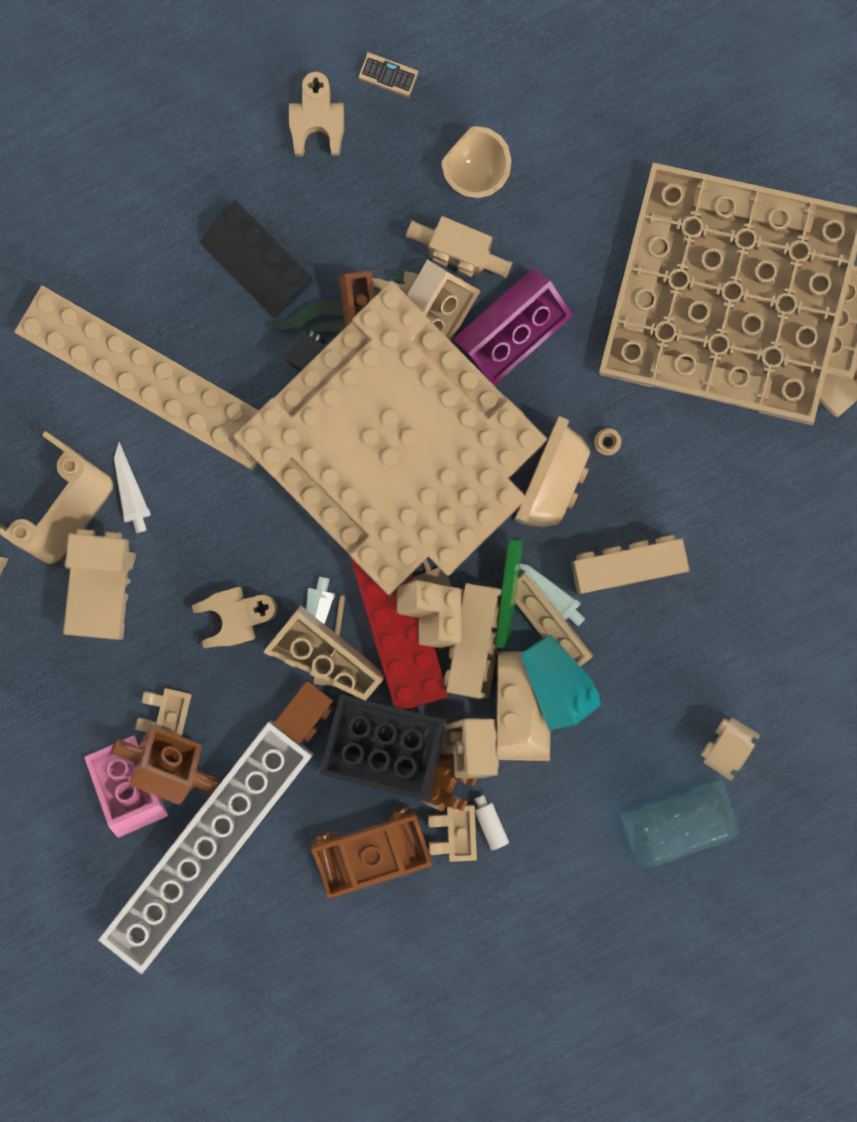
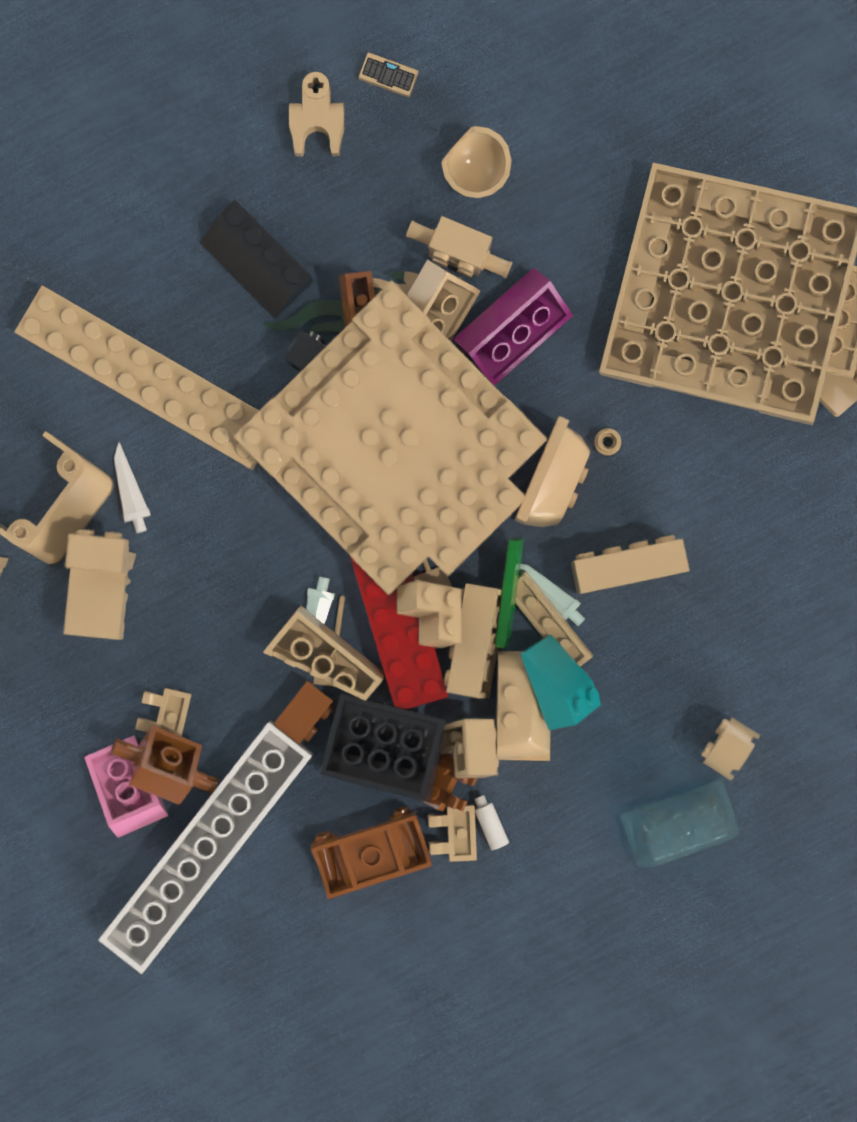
tan piece [192,587,278,648] -> none

